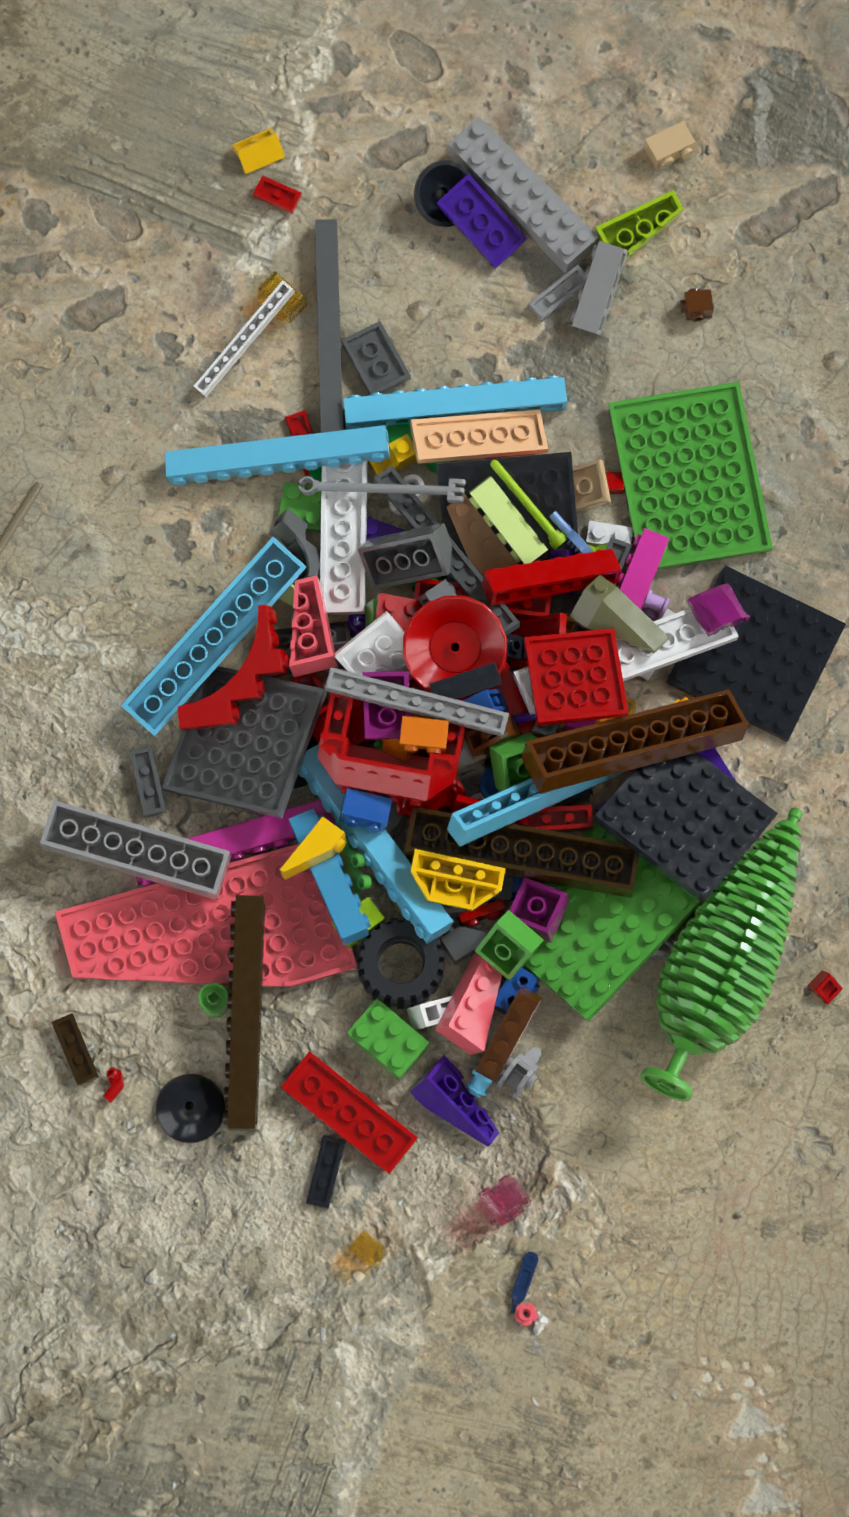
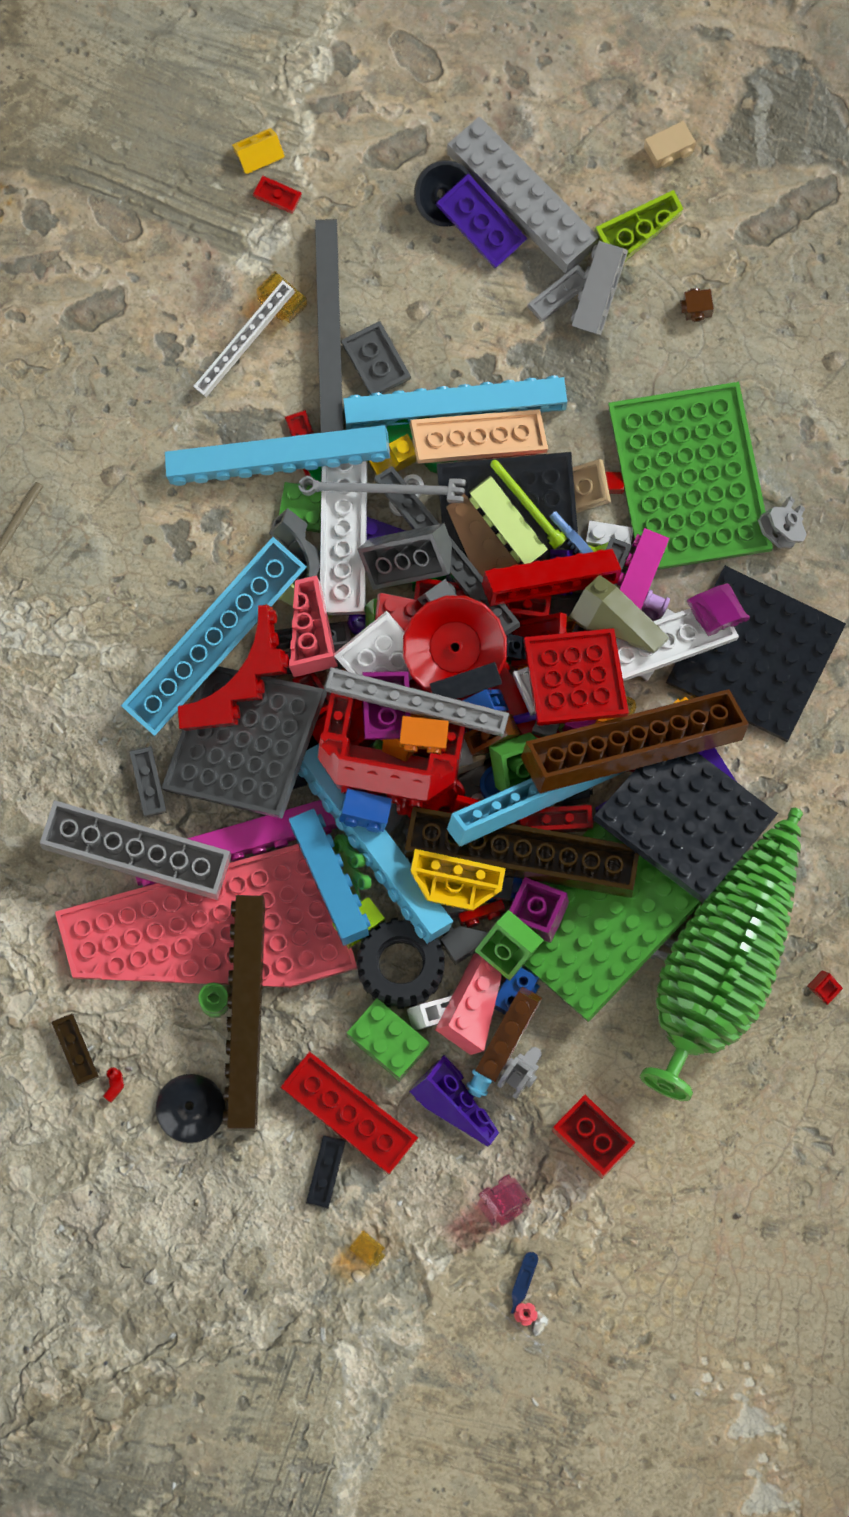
yellow slope [280,817,346,879] -> none
none -> red brick [552,1094,636,1179]
none -> light grey hinge [758,496,807,549]

